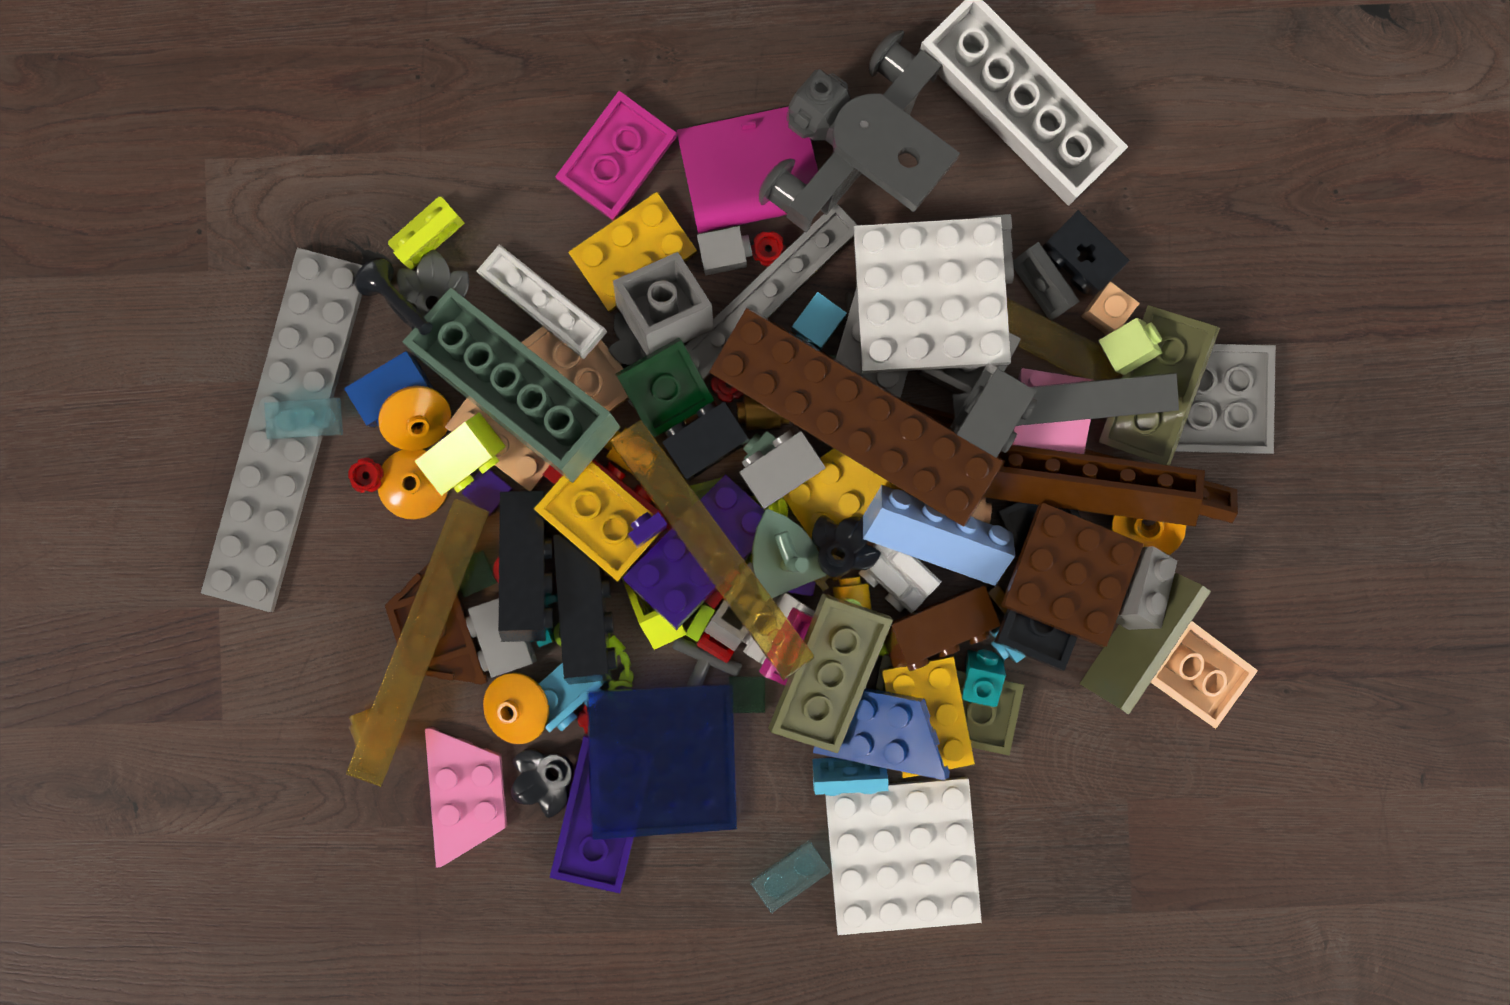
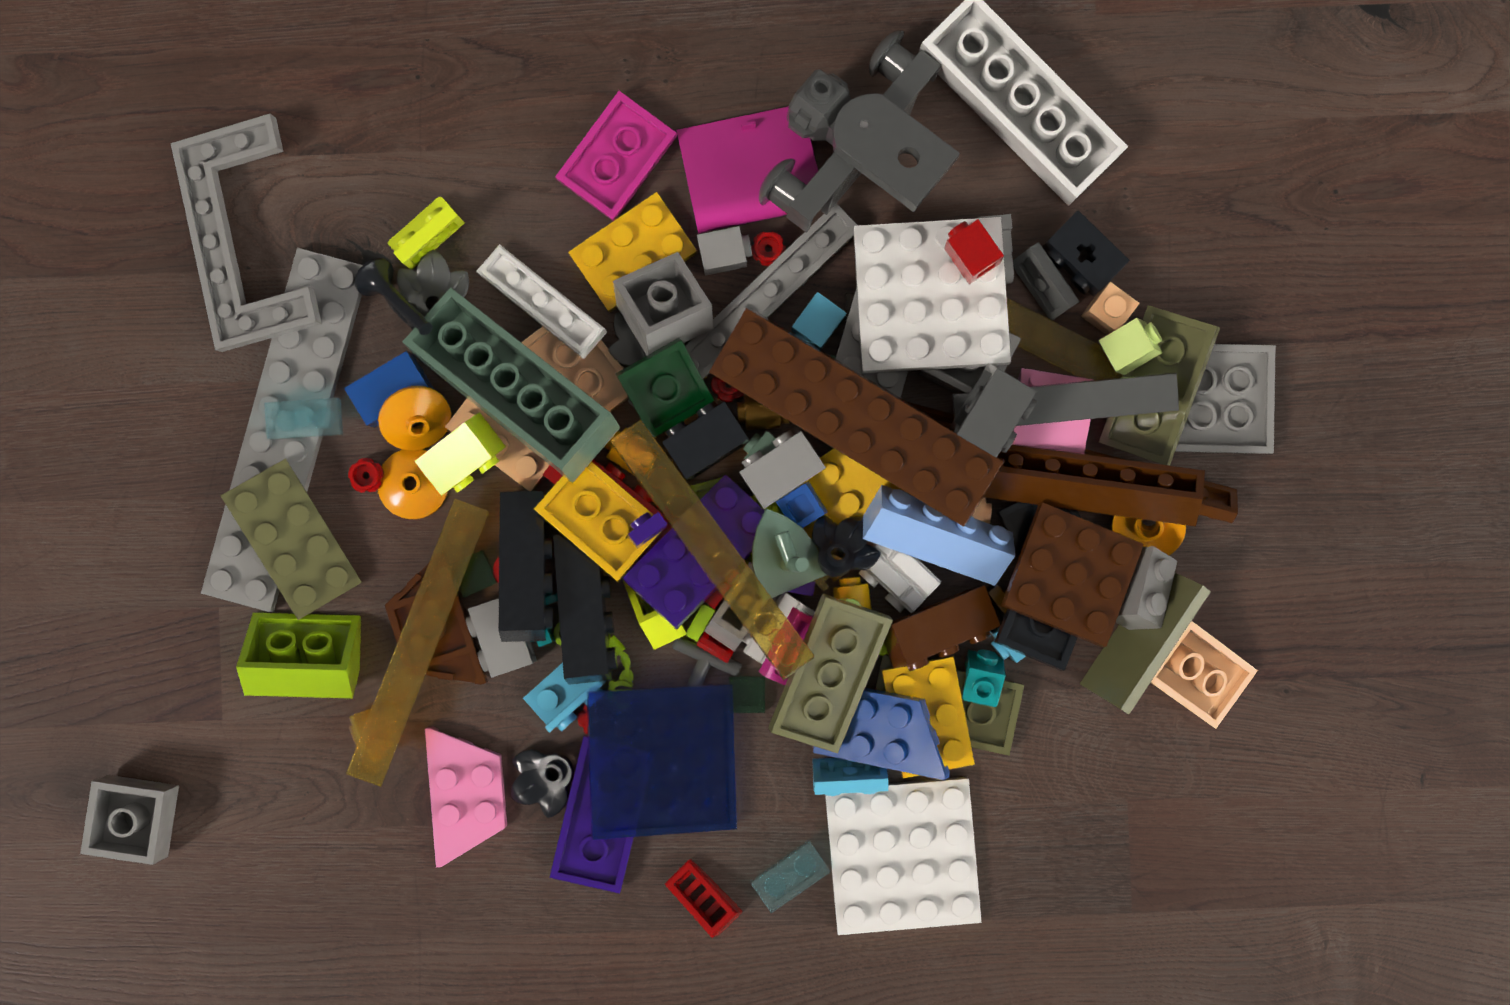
dark purple tile [462,469,514,516] -> none
light orange dish [483,673,550,744] -> none
none -> light grey brick [80,775,179,865]
none -> light grey plate [171,114,322,352]
none -> olive plate [220,458,362,620]
none -> lime slope [236,613,361,699]
none -> red slope [664,859,743,938]
none -> blue plate [776,481,828,528]
none -> red brick [944,219,1004,285]

